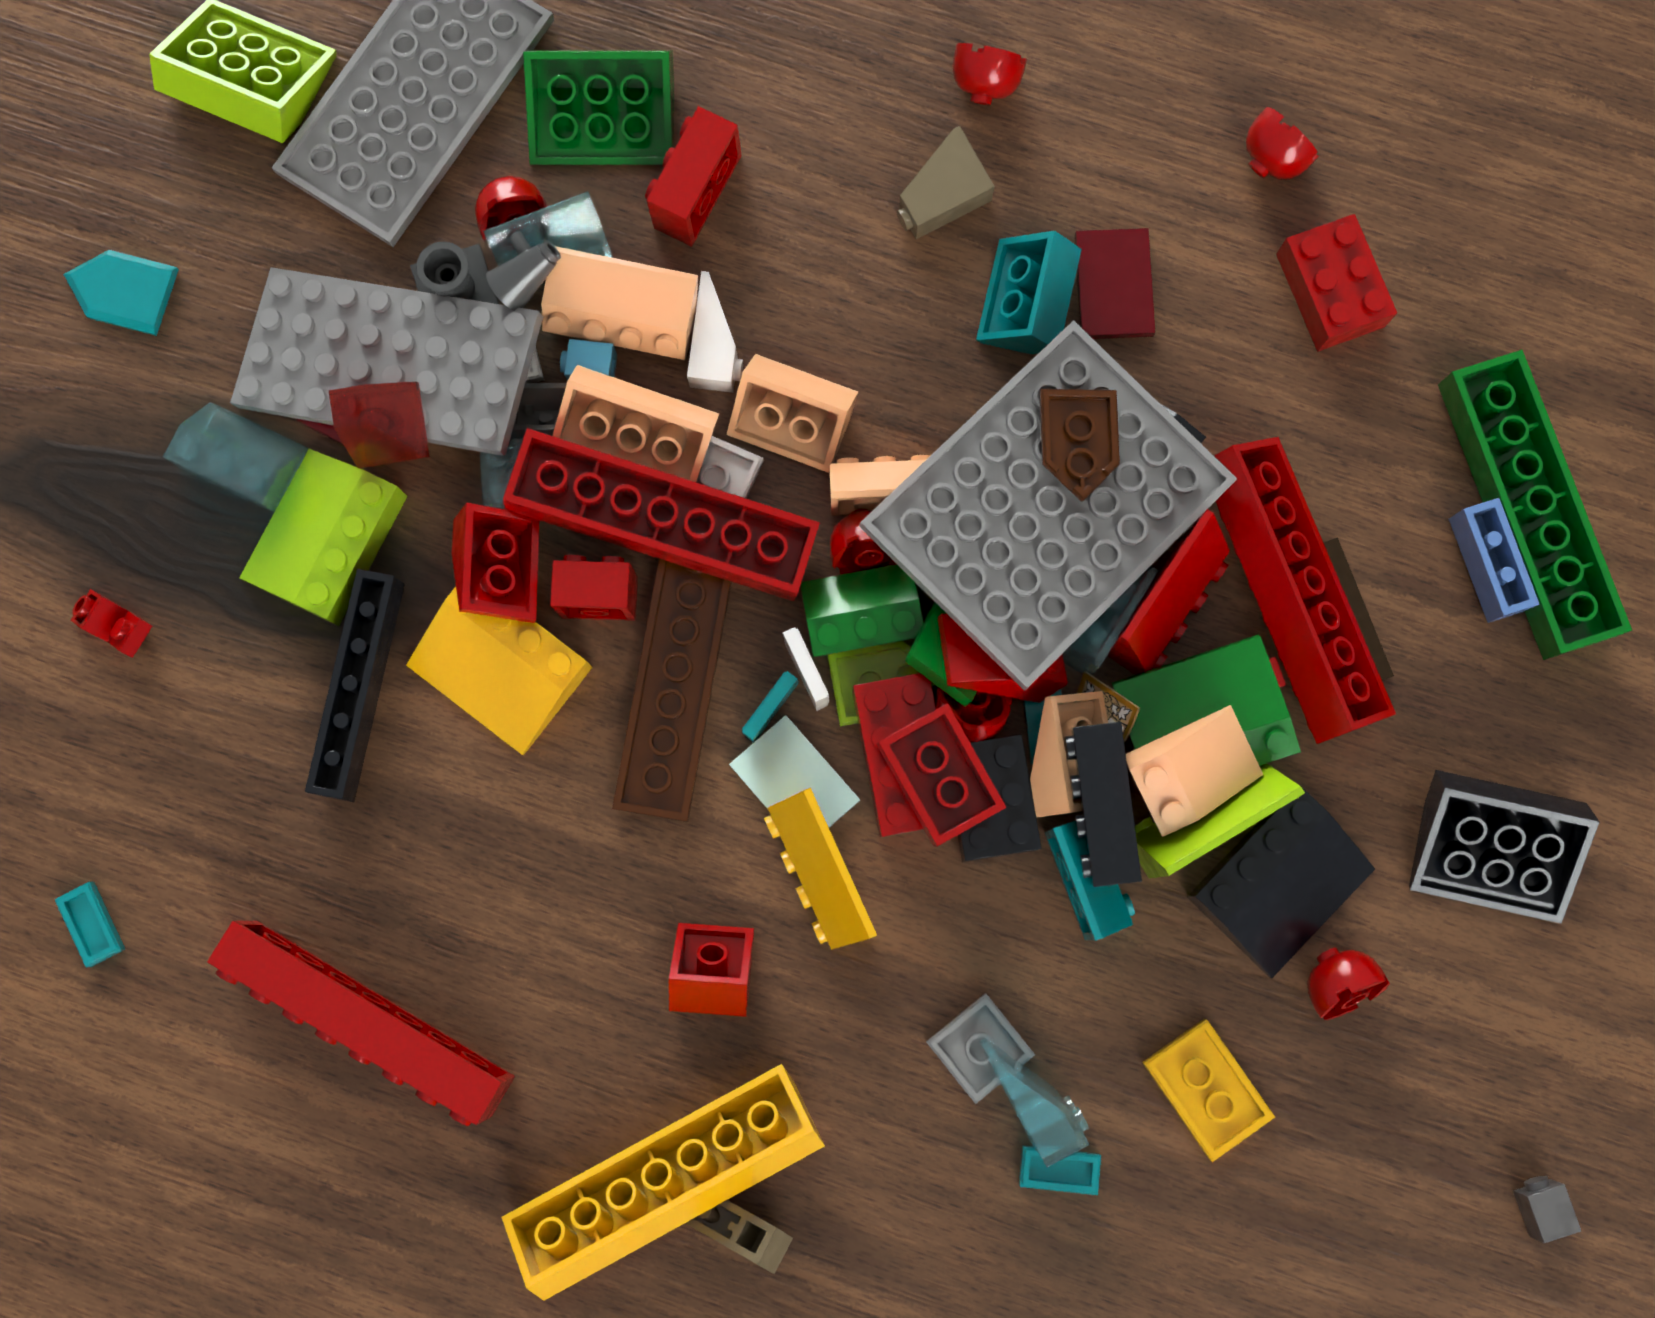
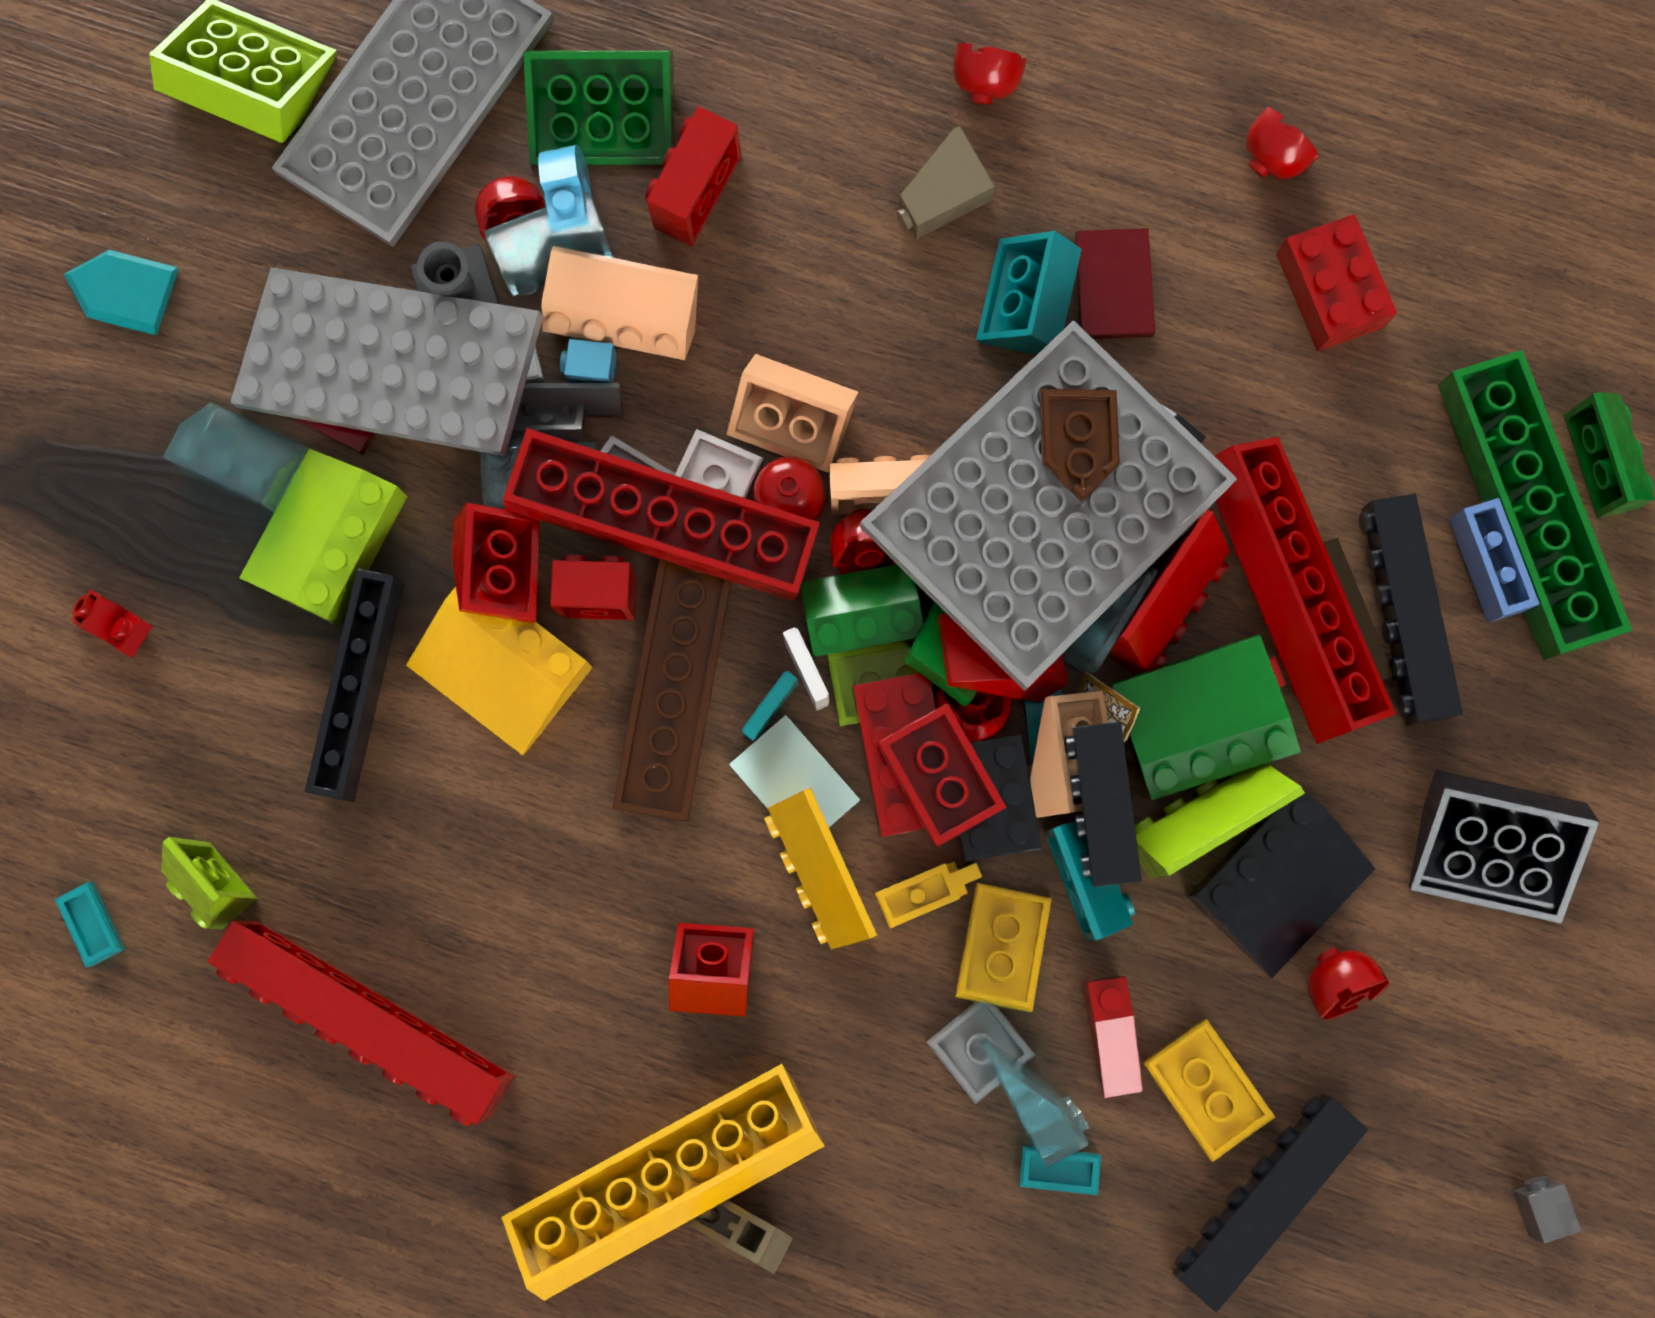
clear red slope [329,382,430,469] -> none
dark grey piece [486,231,561,311] -> none
light nougat slope [552,365,719,482] -> none
white slope [687,271,743,393] -> none
light nougat slope [1125,705,1263,837] -> none
none -> lime slope [161,837,258,929]
none -> medium azure arch [538,145,593,232]
none -> red cylinder [753,456,826,521]
none -> yellow hinge [875,861,982,928]
none -> yellow tile [955,883,1052,1013]
none -> slope [1081,975,1143,1098]
none -> black brick [1172,1094,1369,1313]
none -> black brick [1359,493,1463,726]
none -> green slope [1563,392,1655,519]

